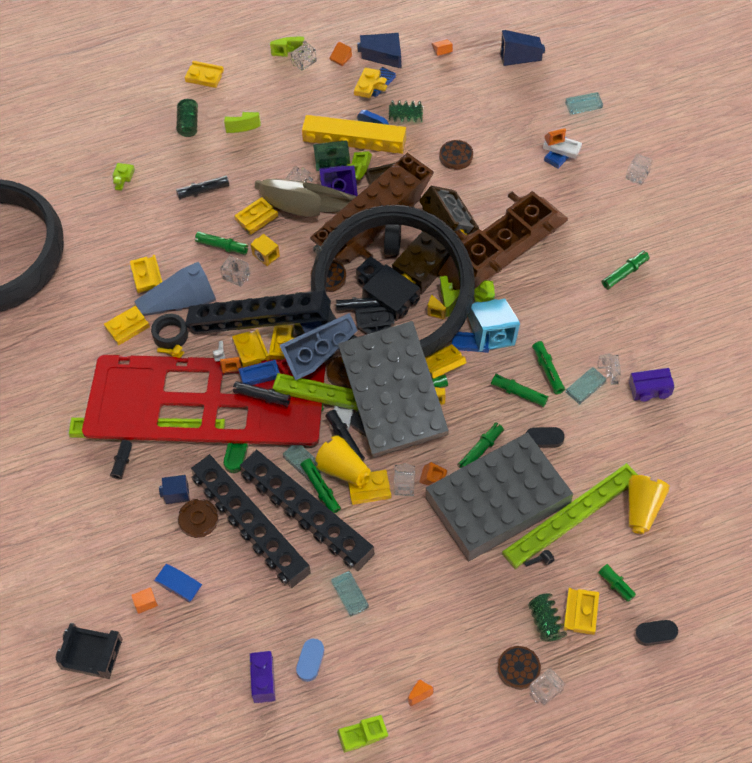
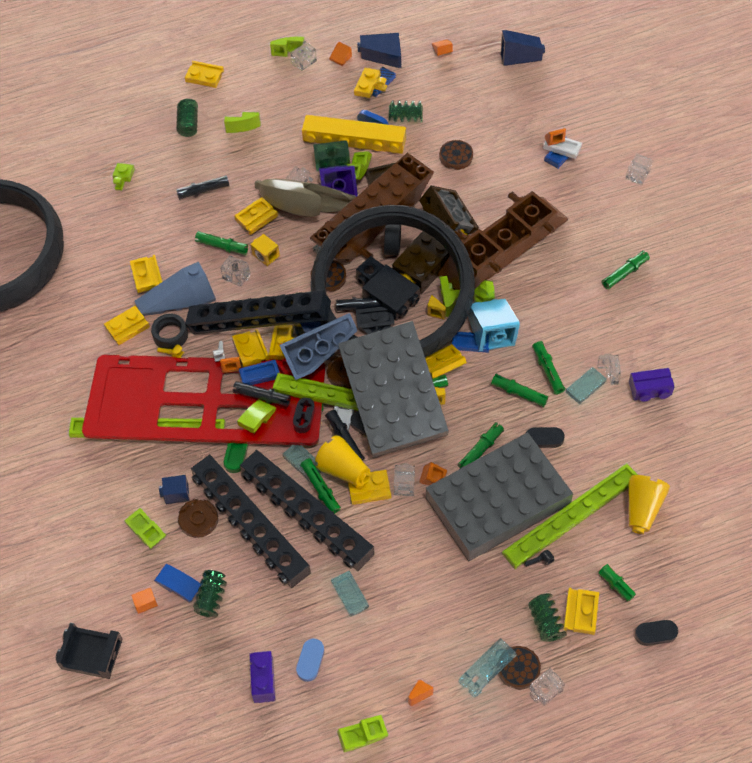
black axle [110,440,132,479] -> none
clear light blue tile [565,92,603,115] -> none
none -> lime slope [124,508,166,549]
none -> clear green piece [193,570,227,617]
none -> lime slope [237,400,276,433]
none -> black beam [293,398,315,433]
none -> clear light blue plate [458,638,517,697]

